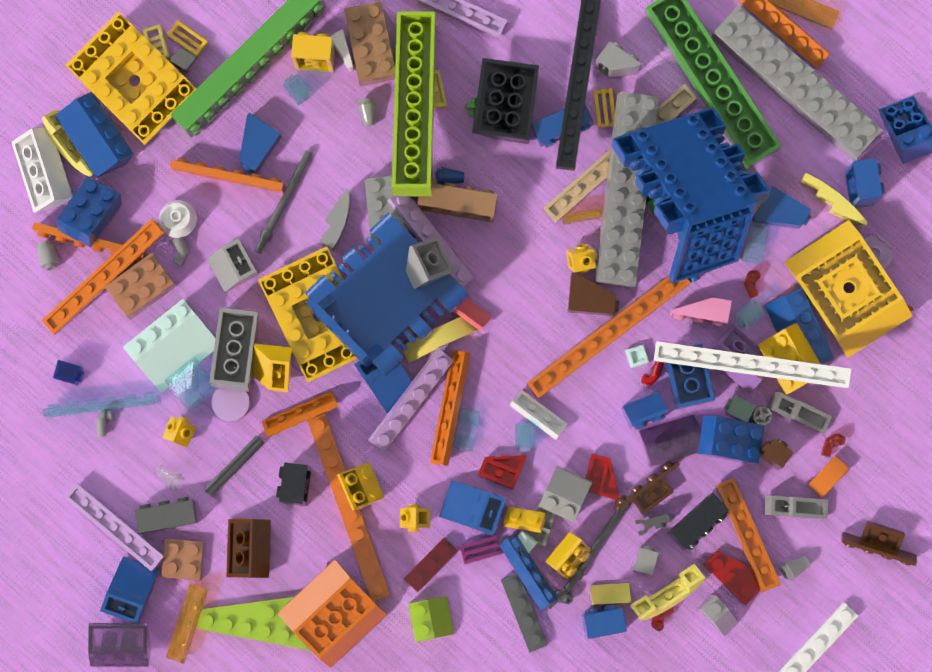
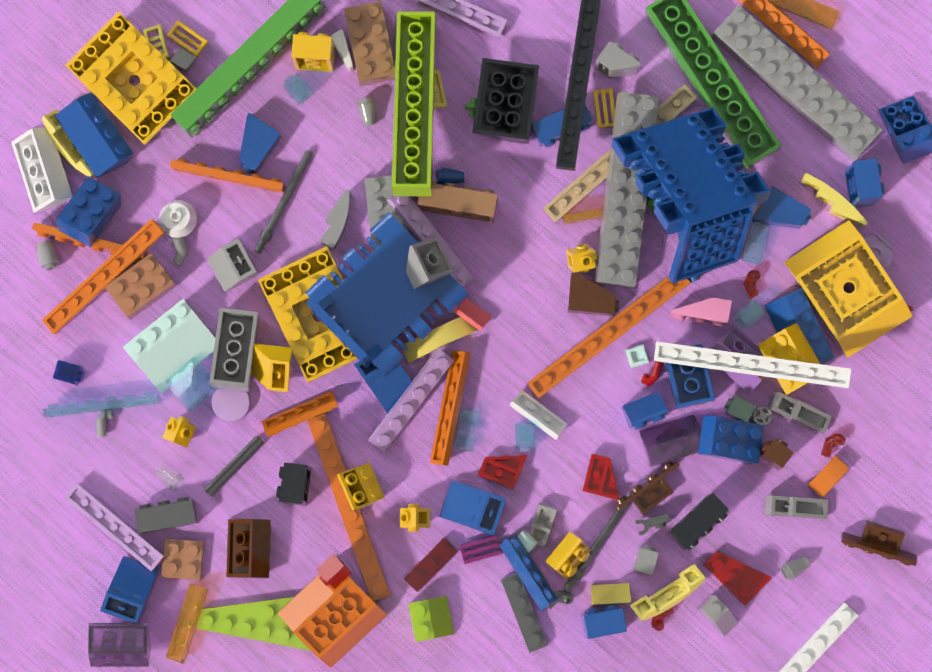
yellow plate [503,506,546,533] -> none
light grey slope [539,466,592,523] -> none
orange plate [715,478,781,593] -> none
none -> brick [316,553,352,589]

